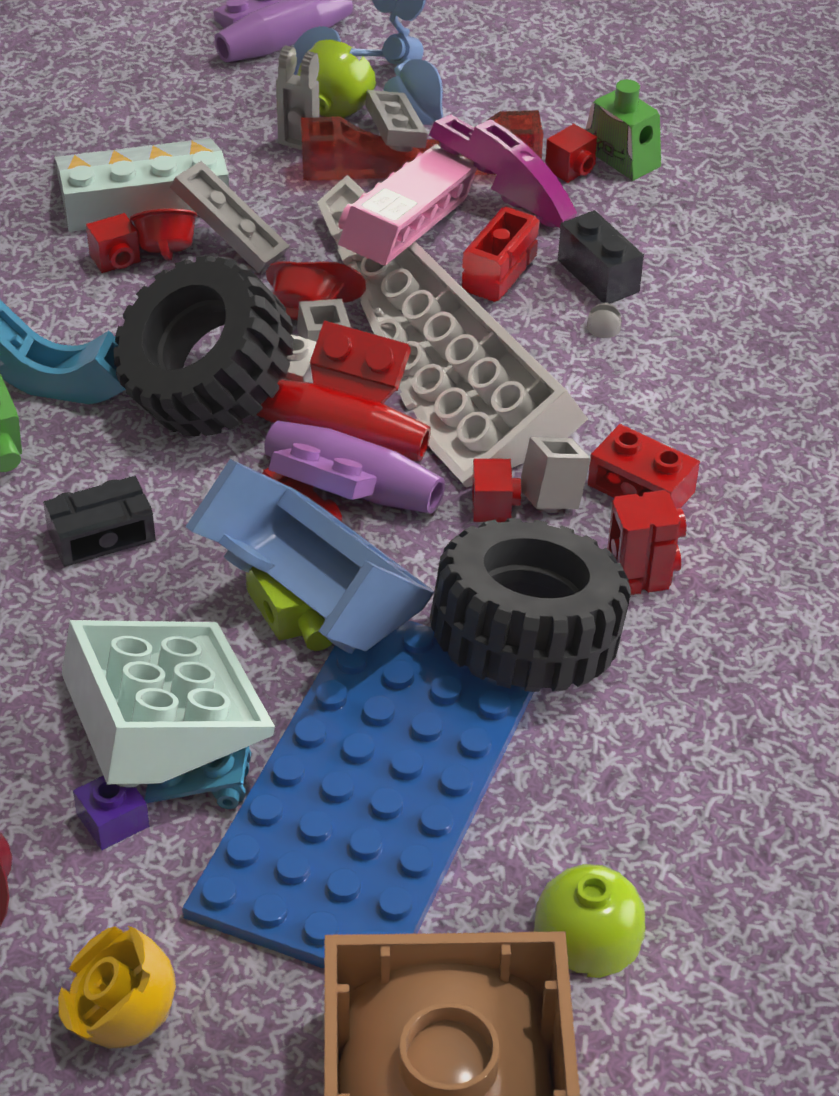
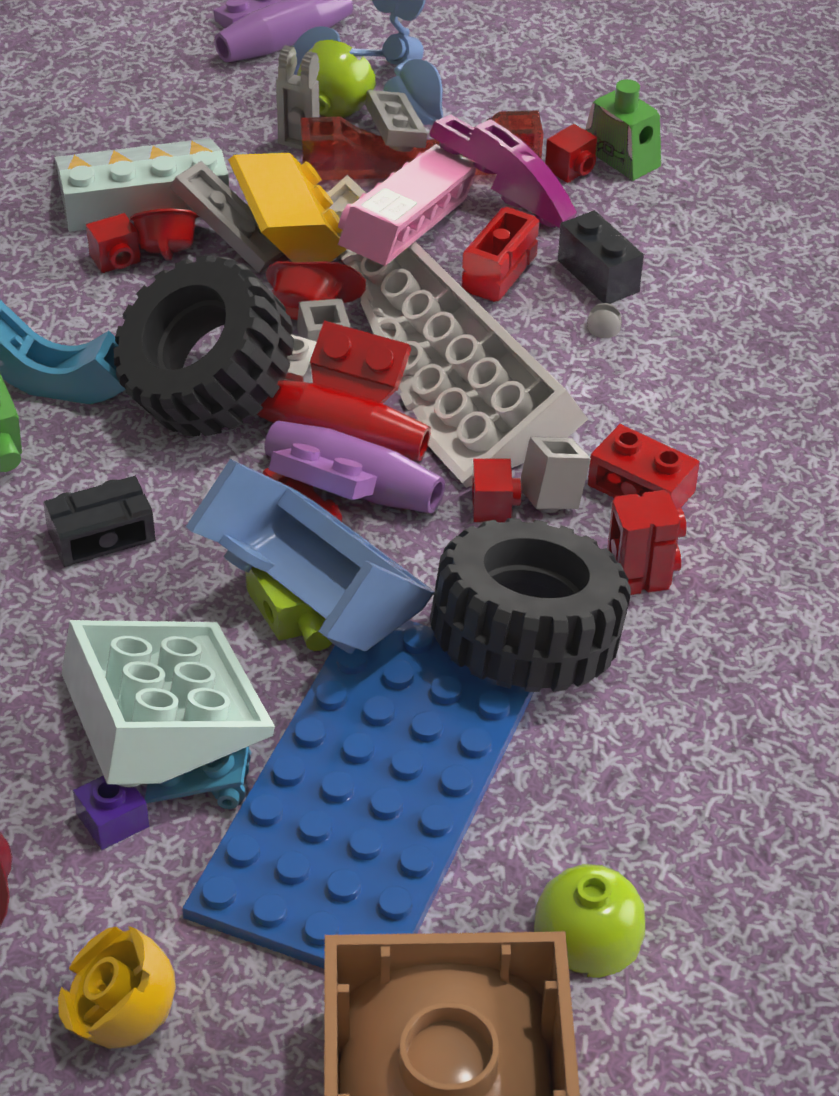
none -> yellow slope [228,153,347,263]

